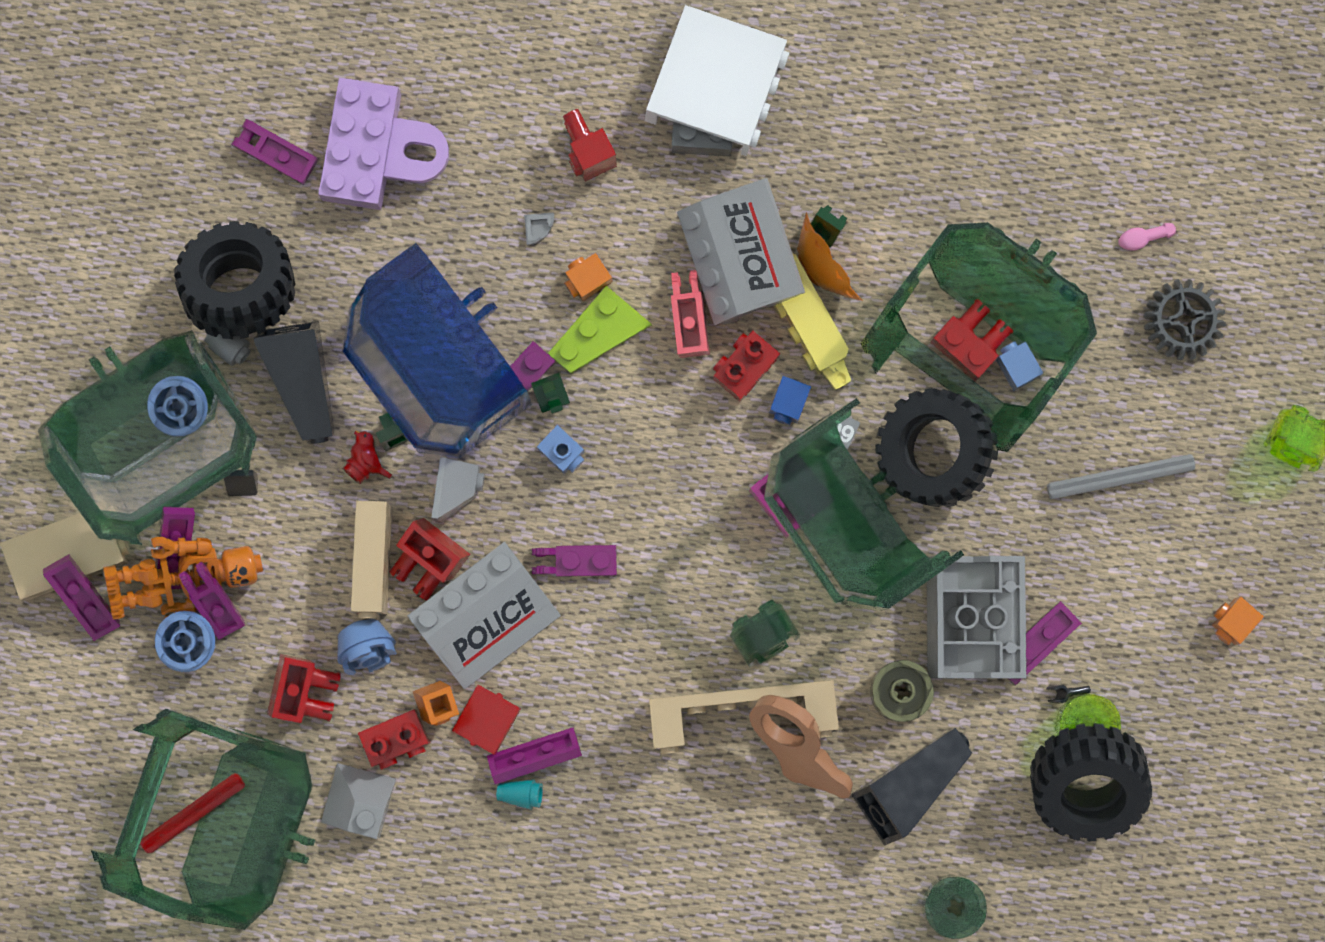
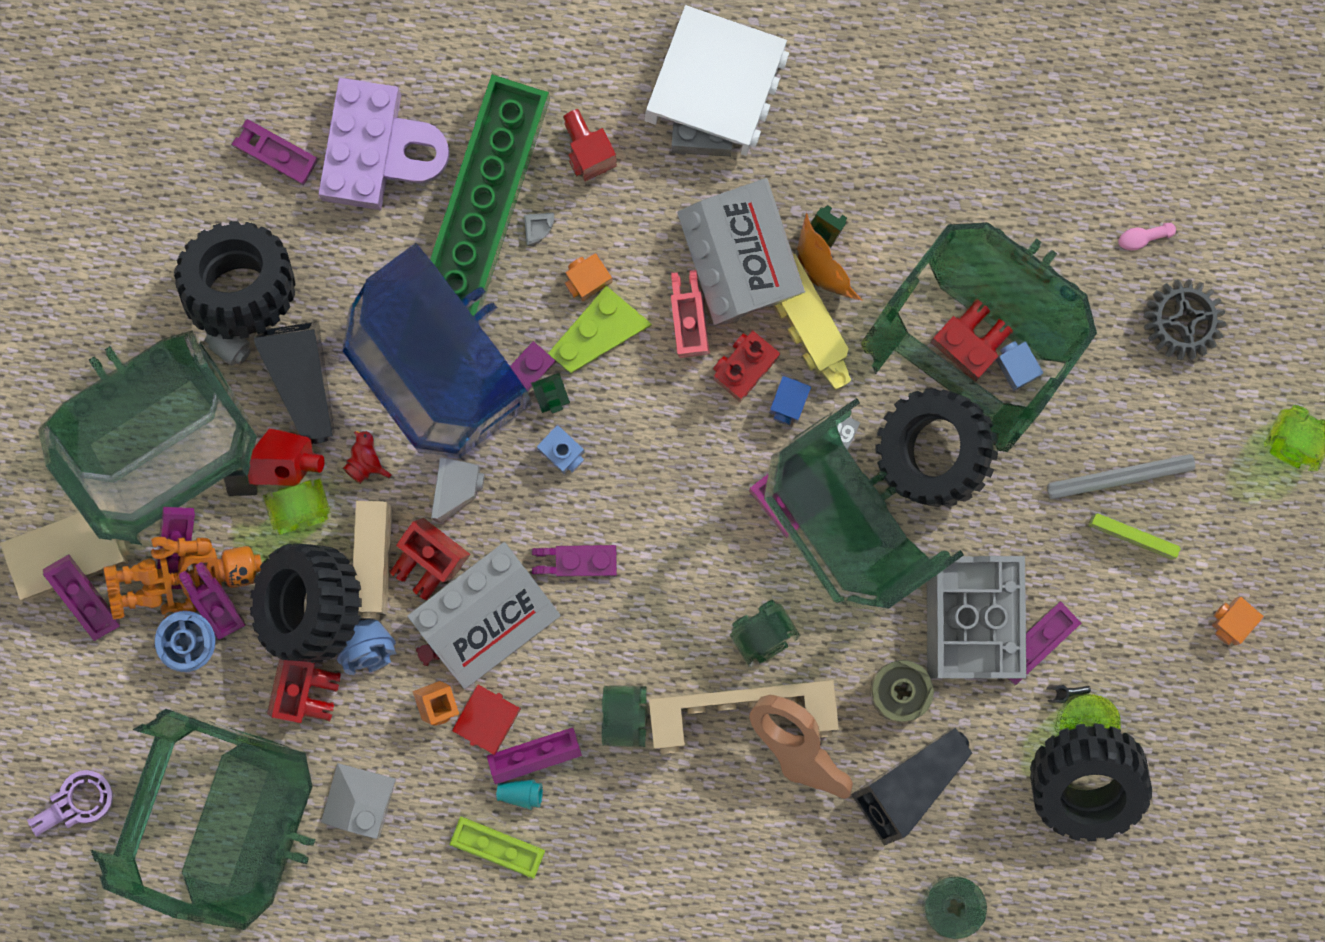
red axle [140,773,245,853] -> none
medium blue cone [147,376,208,436] -> none
red brick [358,709,430,770] -> none
dark green tile [376,412,413,452] -> none
none -> lavender pin [27,770,113,837]
none -> red torso [245,428,325,486]
none -> black tyre [250,543,362,662]
none -> clear neon green brick [262,478,331,535]
none -> green brick [397,74,550,382]
none -> dark red piece [416,643,440,666]
none -> lime tile [449,816,546,879]
none -> clear green brick [602,685,648,747]
none -> lime tile [1088,513,1181,560]

